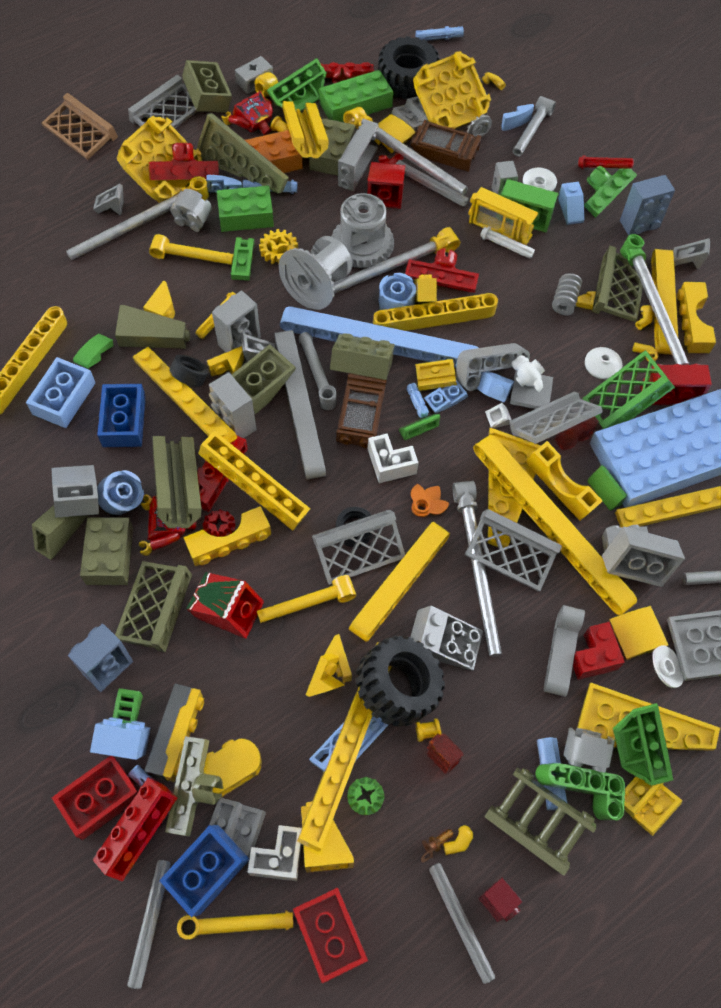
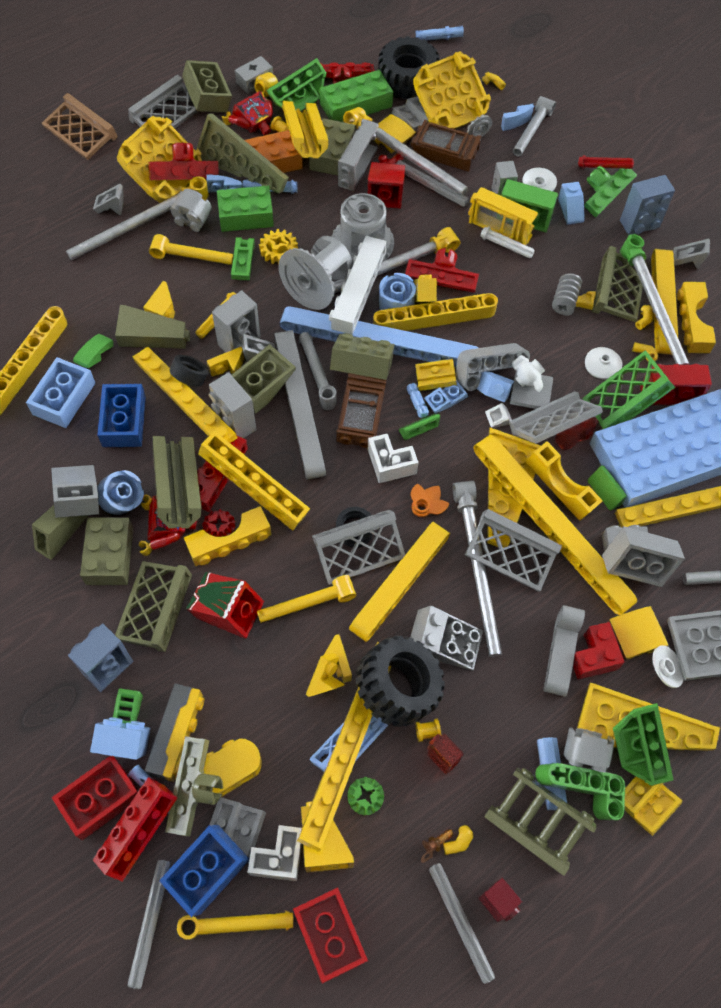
none -> white brick [329,236,387,335]

